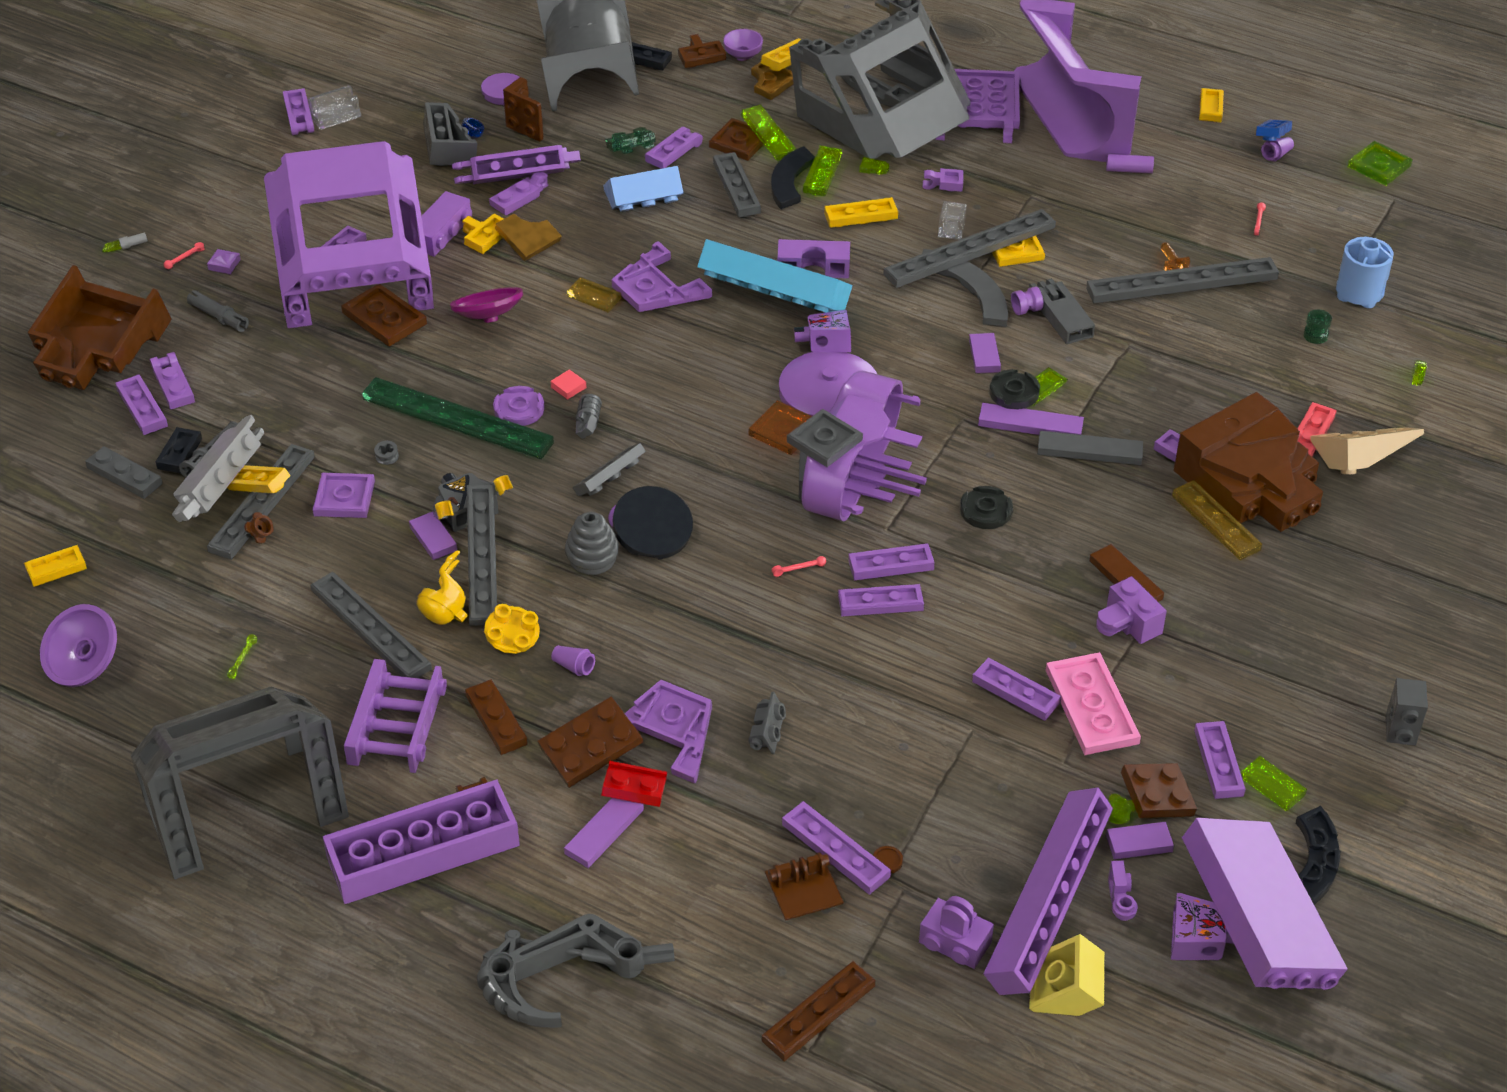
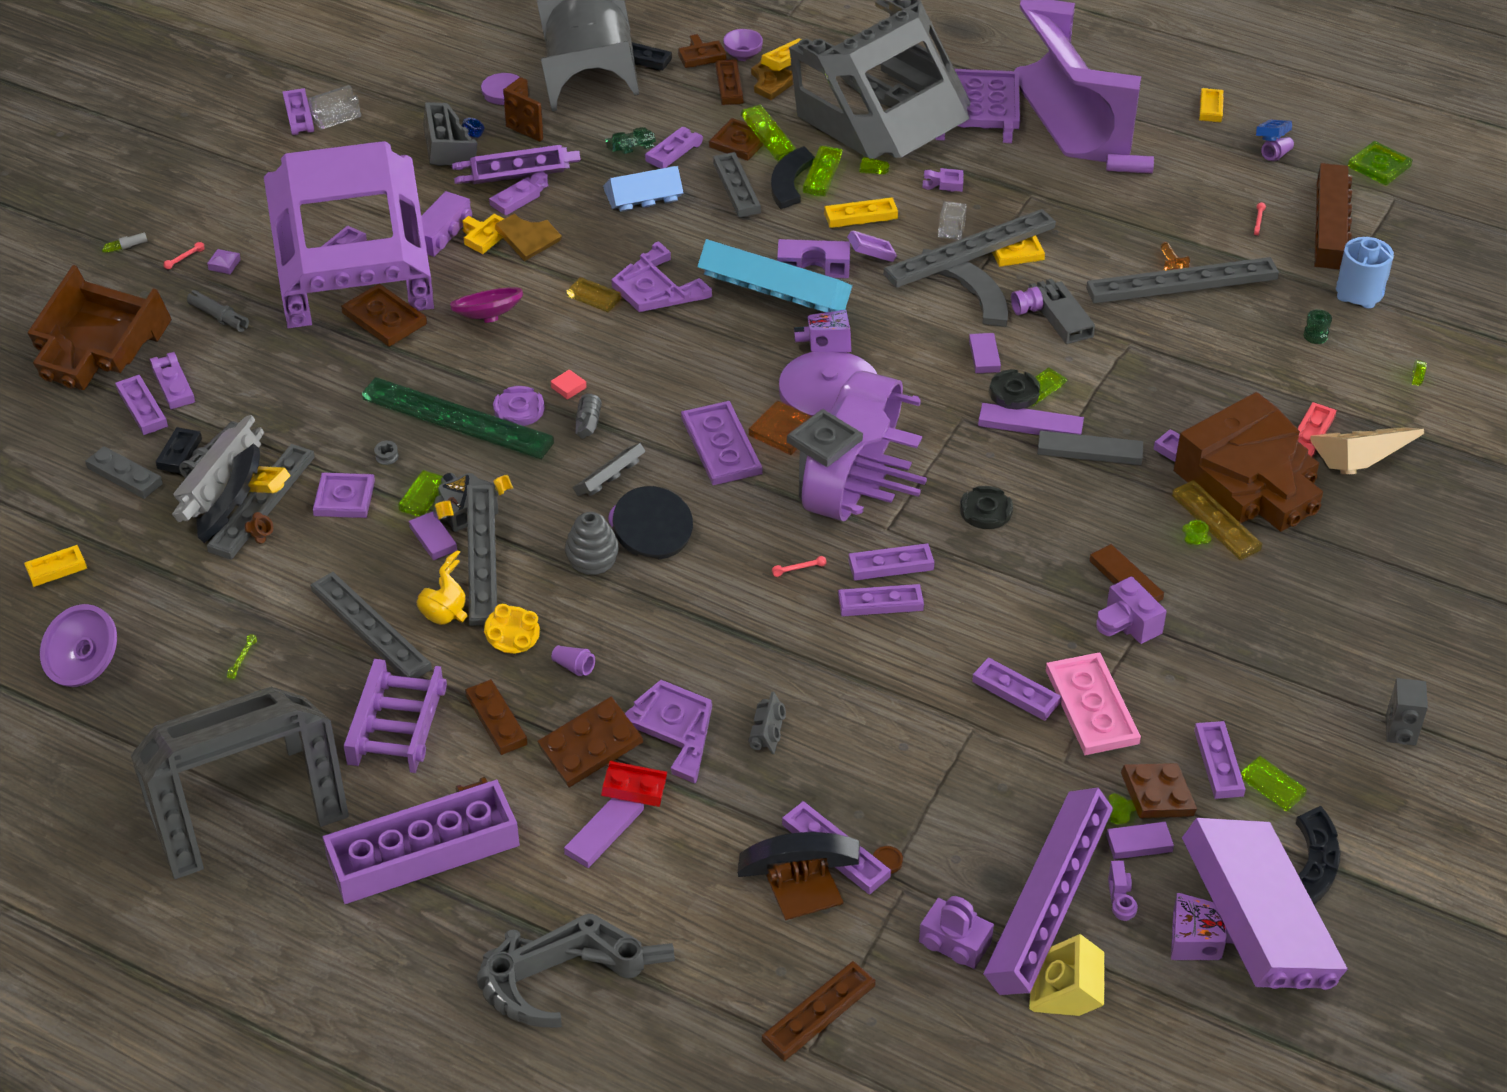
none -> black tile [196,443,260,543]
none -> clear neon green tile [398,470,443,517]
none -> medium lavender tile [681,401,762,485]
none -> reddish brown tile [715,59,743,105]
none -> black slope [737,832,860,877]
none -> medium lavender tile [847,231,897,262]
none -> clear neon green plate [1182,520,1211,545]
none -> reddish brown brick [1314,163,1352,270]

